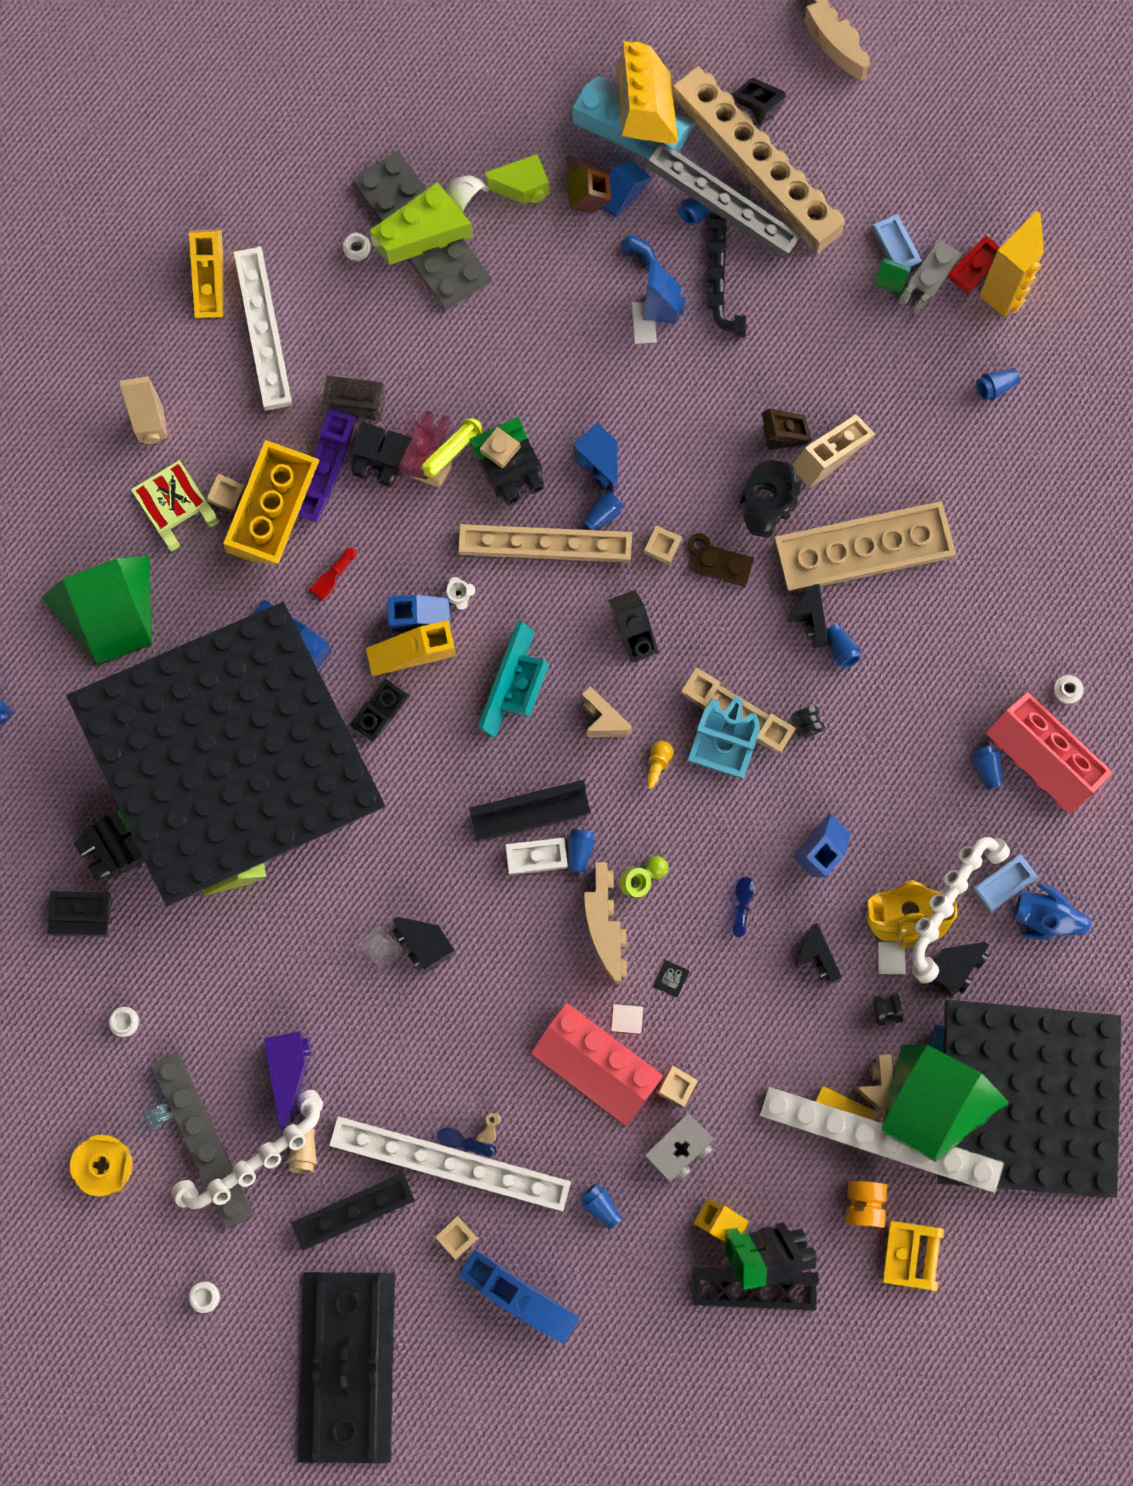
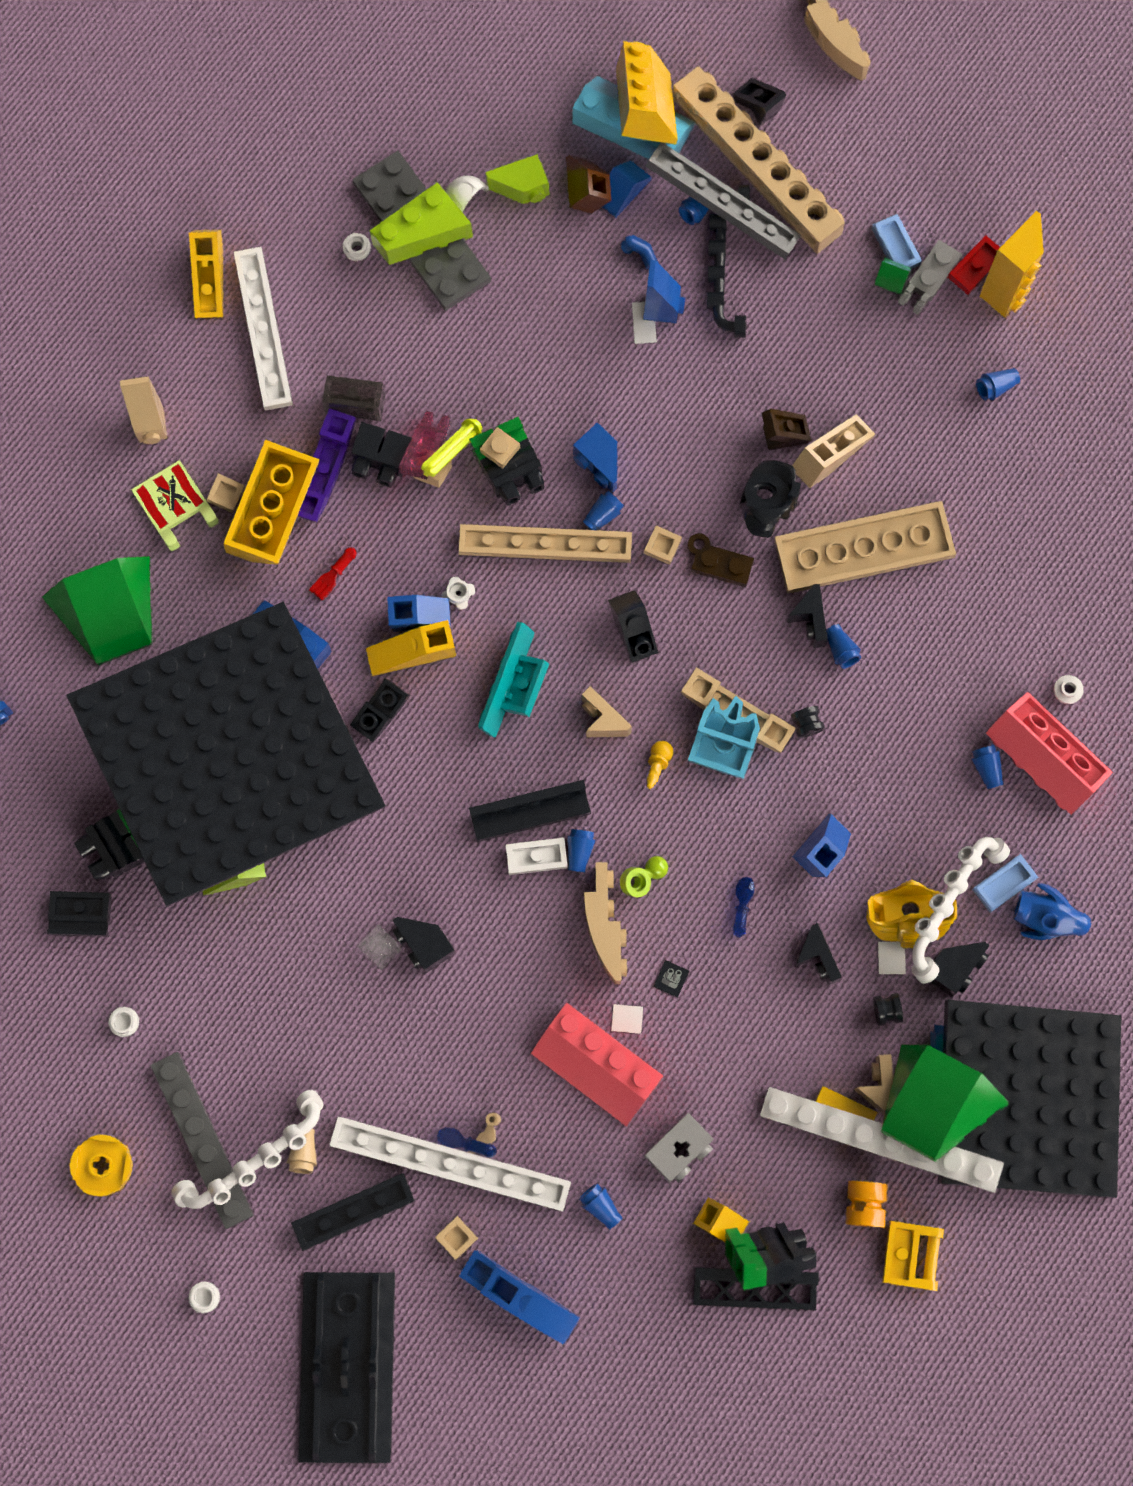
clear light blue bush [143,1103,174,1129] -> none
dark purple slope [264,1031,312,1130] -> none
tan plate [655,1066,698,1108] -> none

